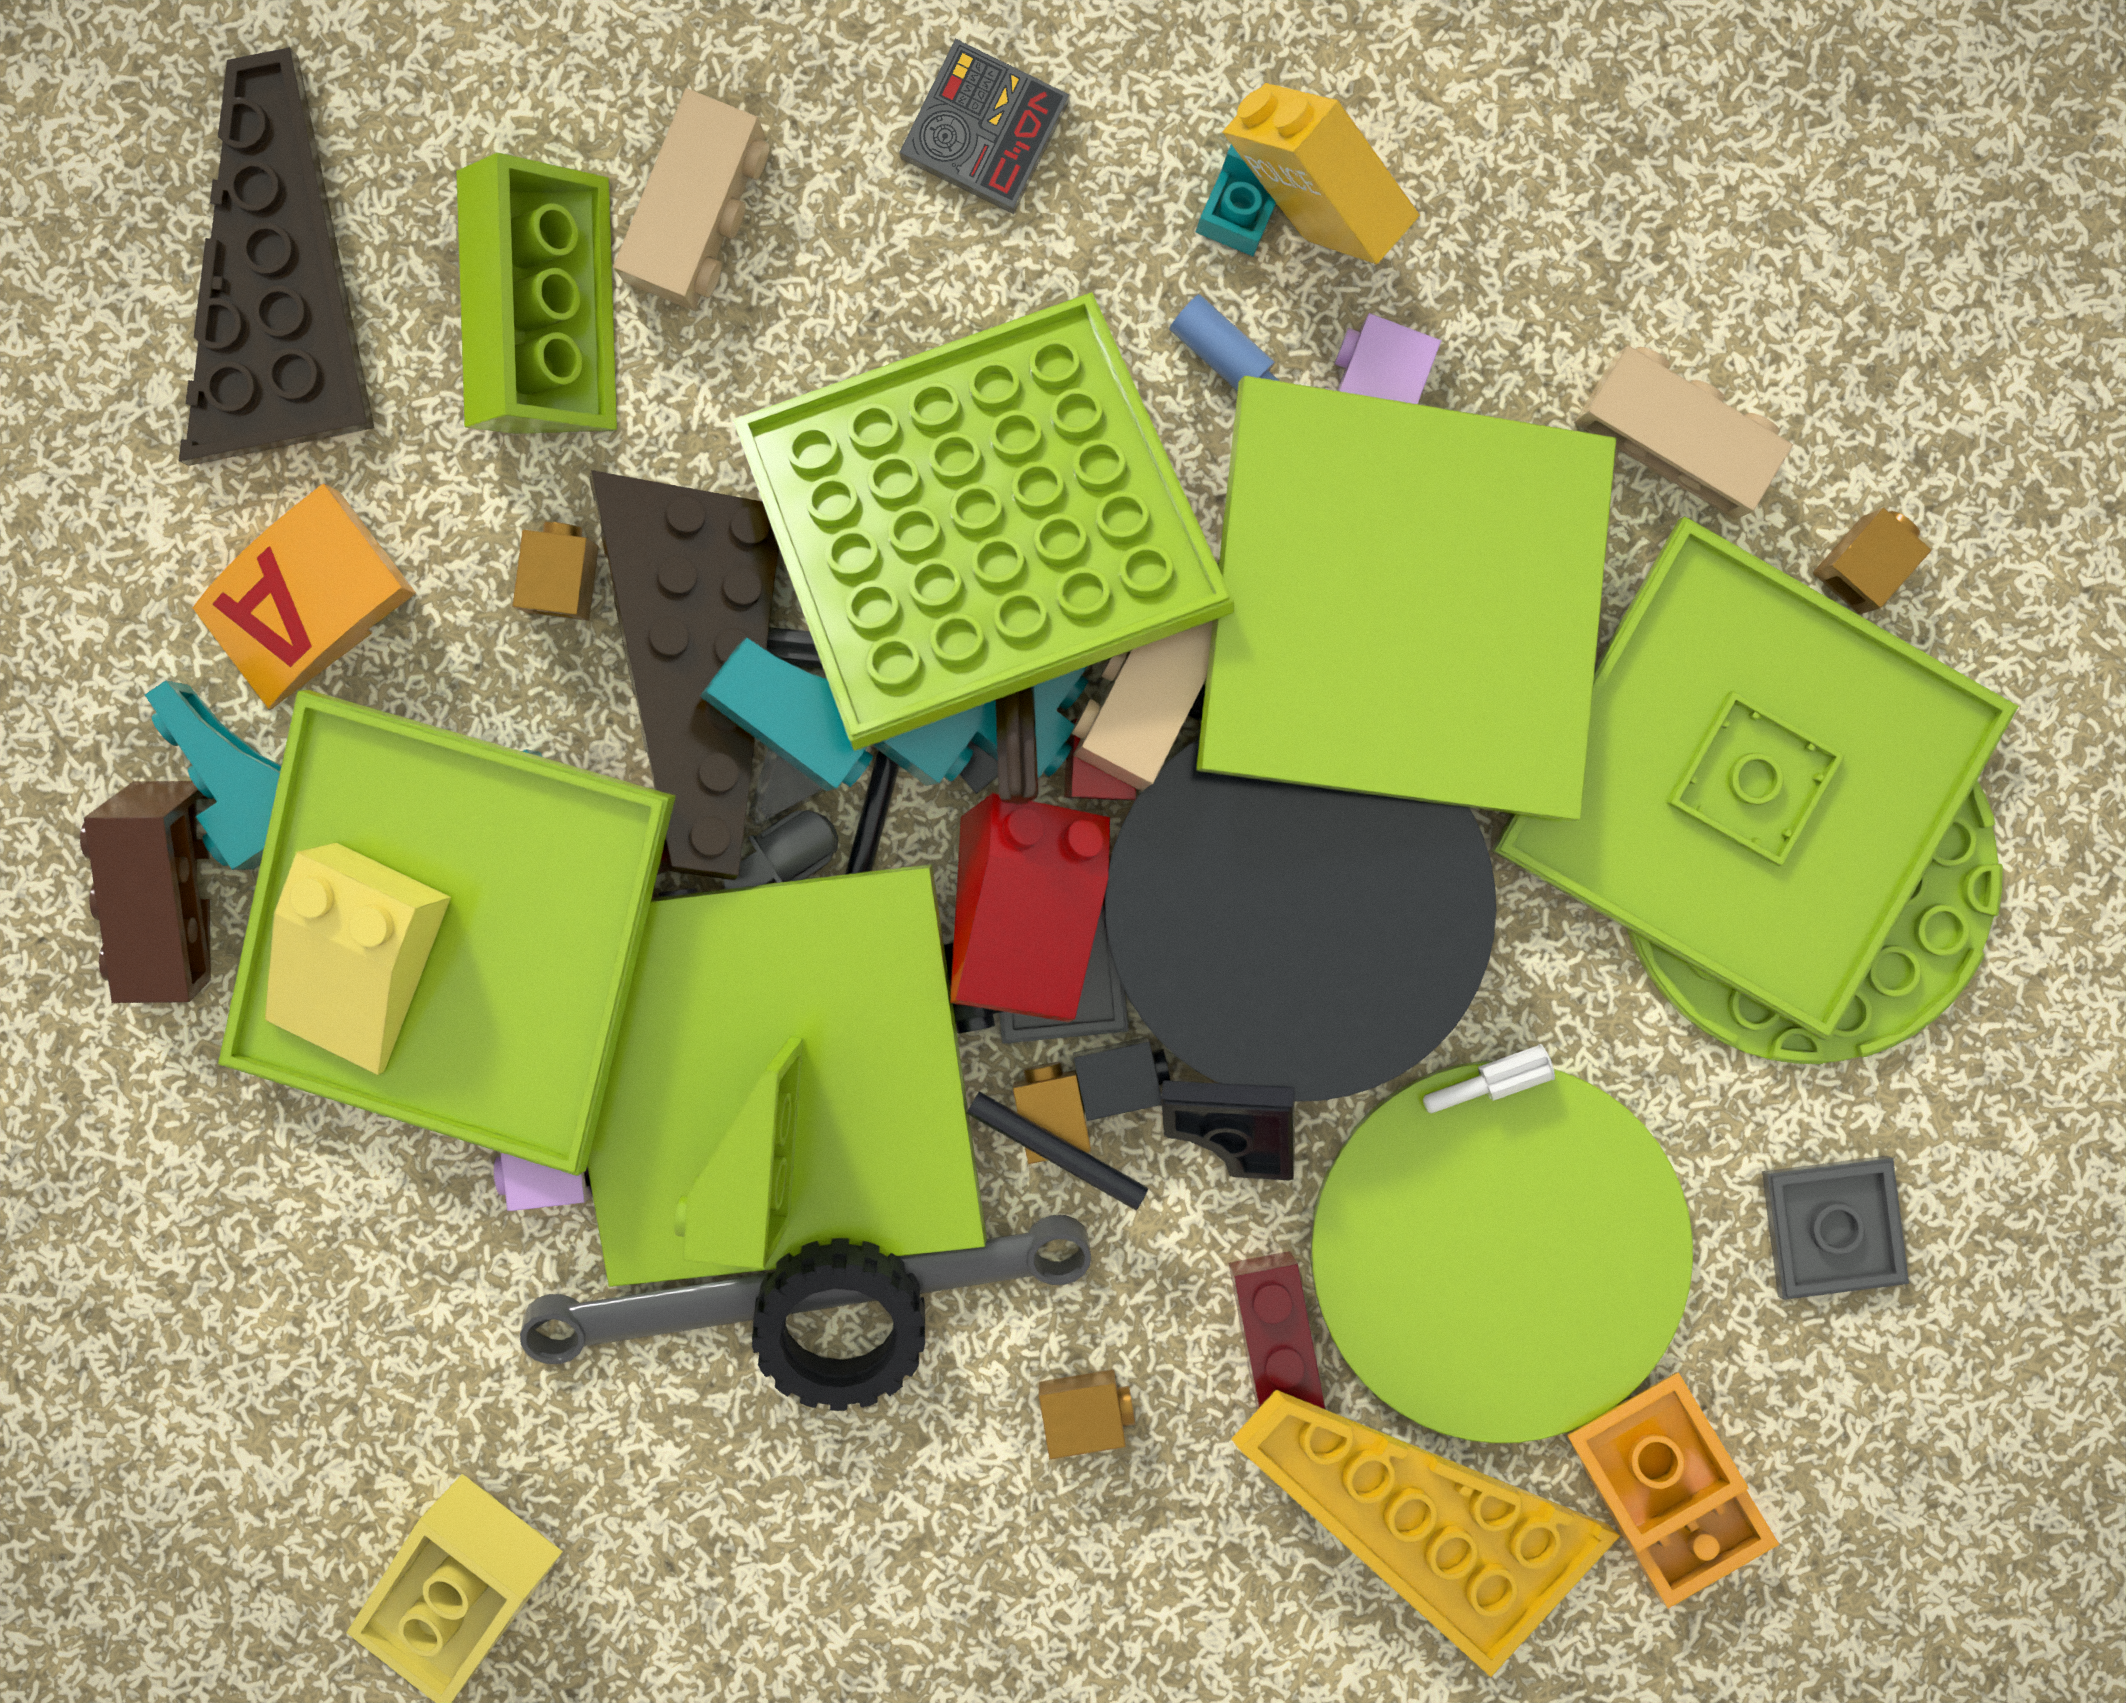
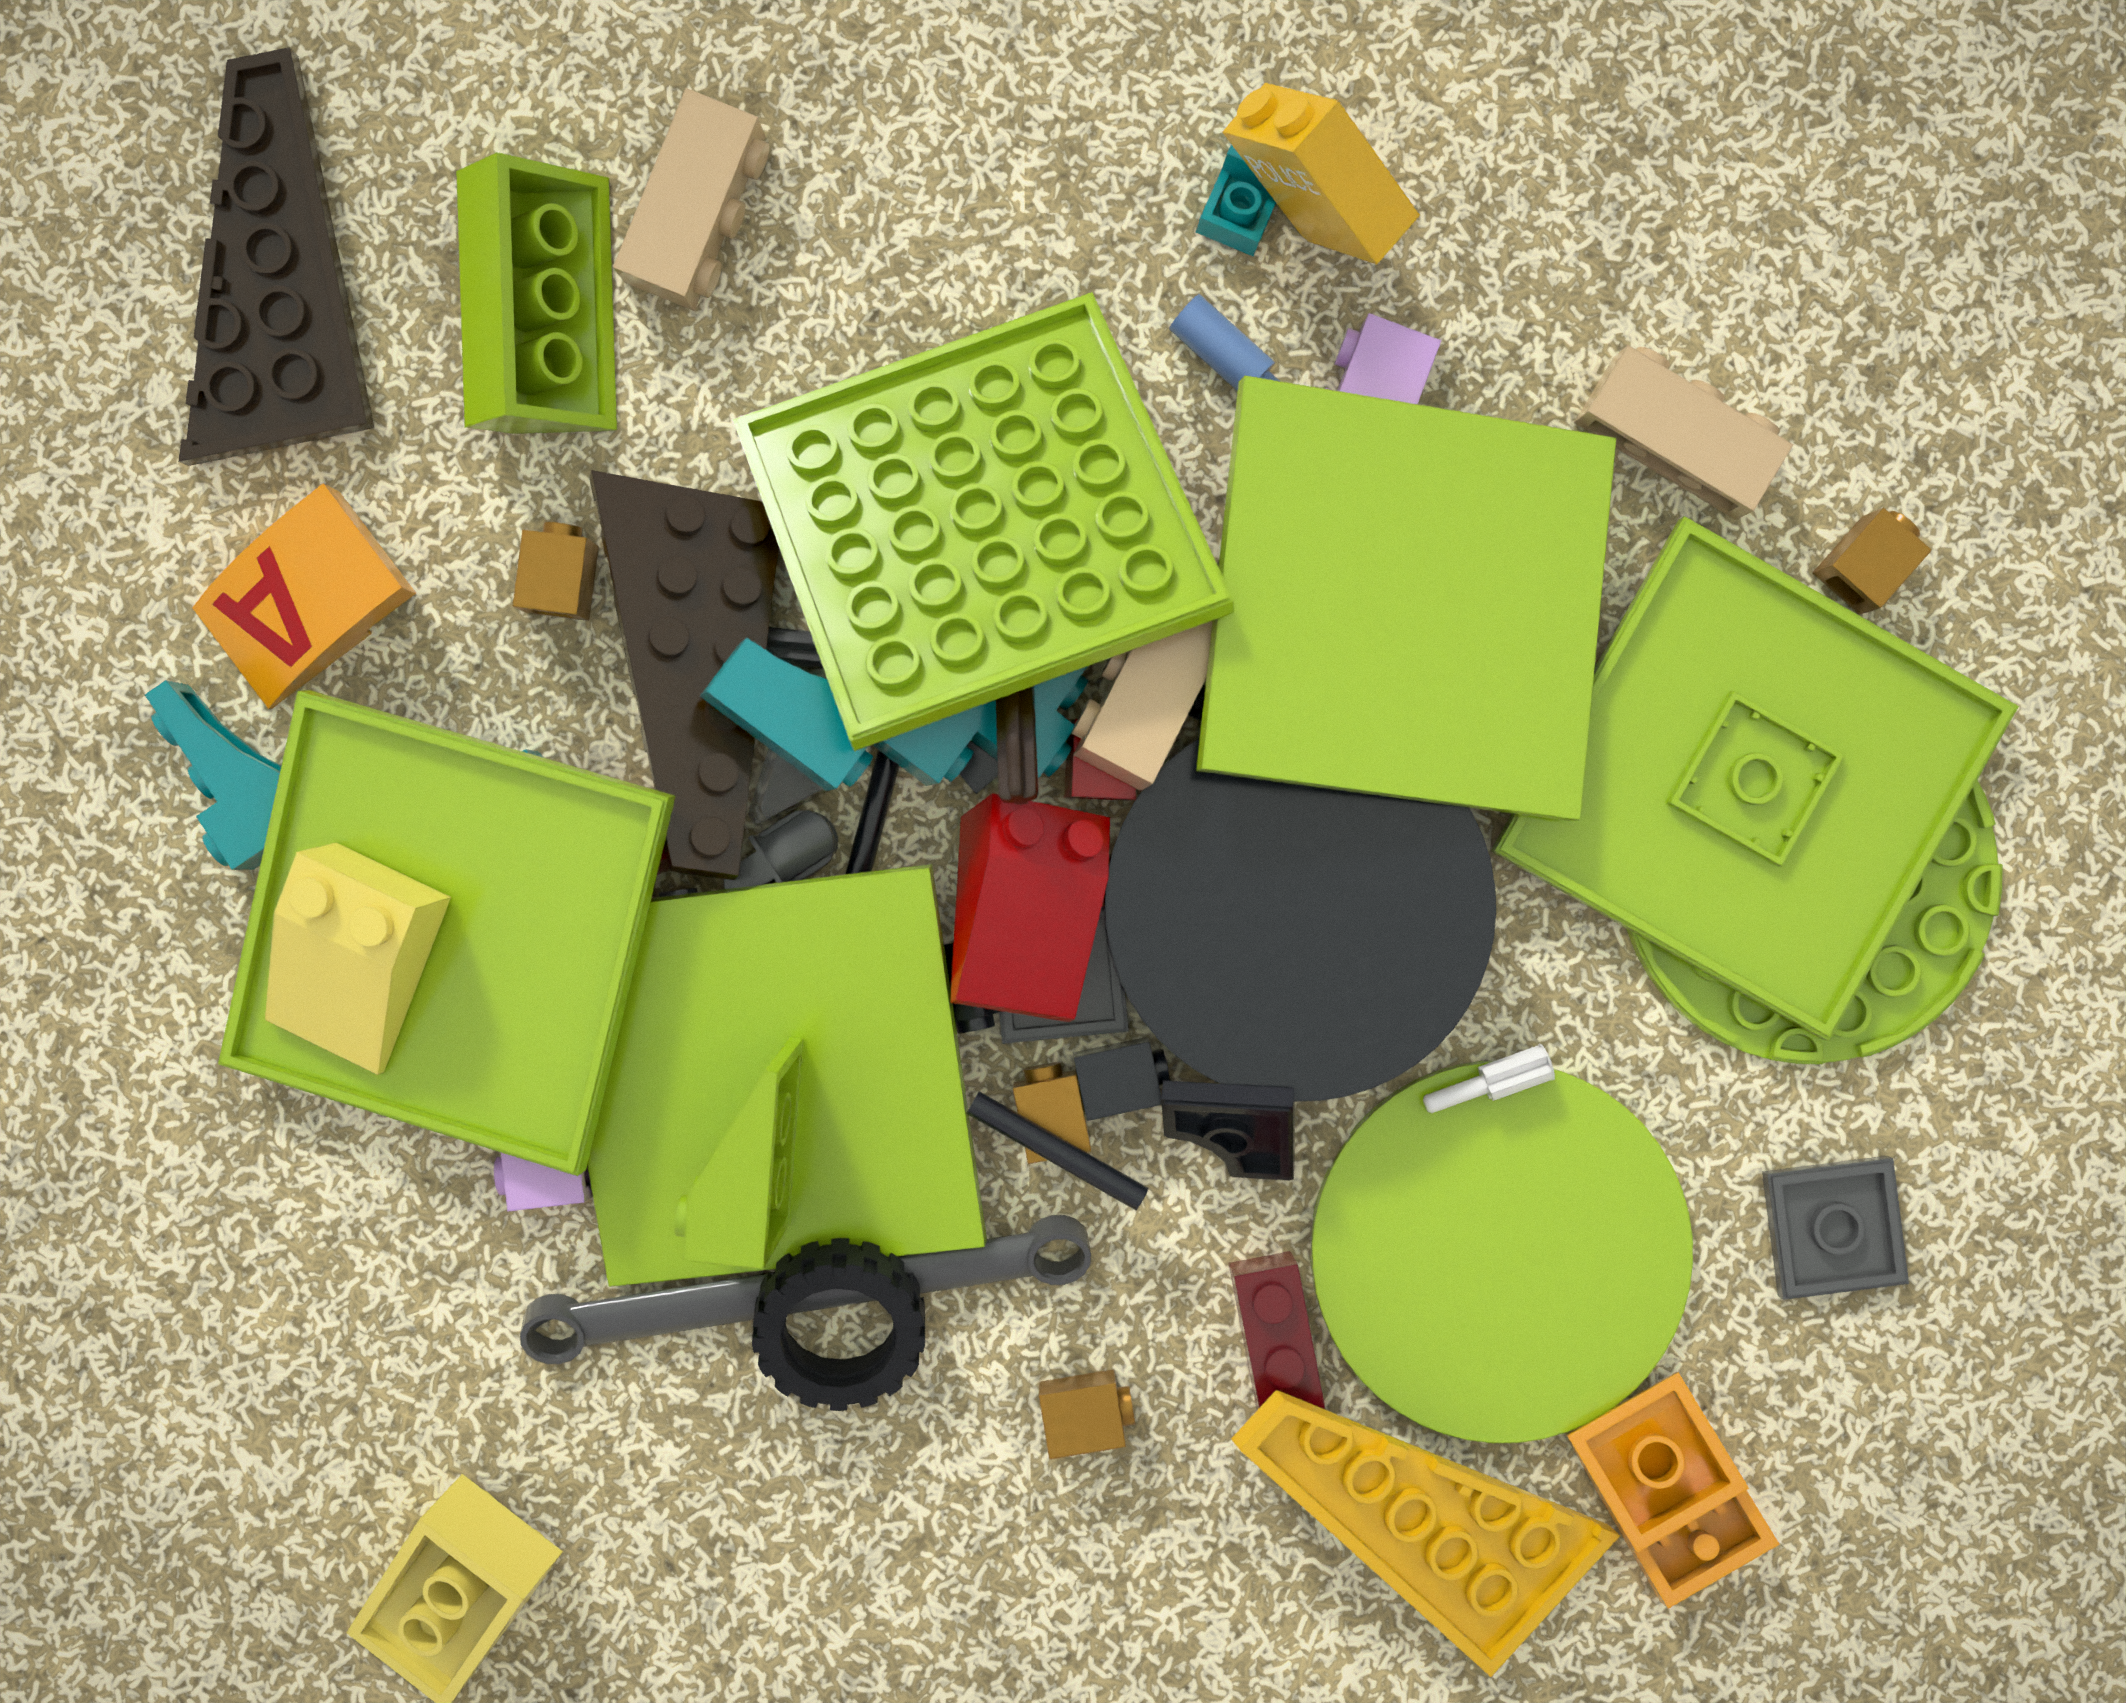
reddish brown wedge [80,781,211,1003] -> none
tile [899,38,1070,214] -> none

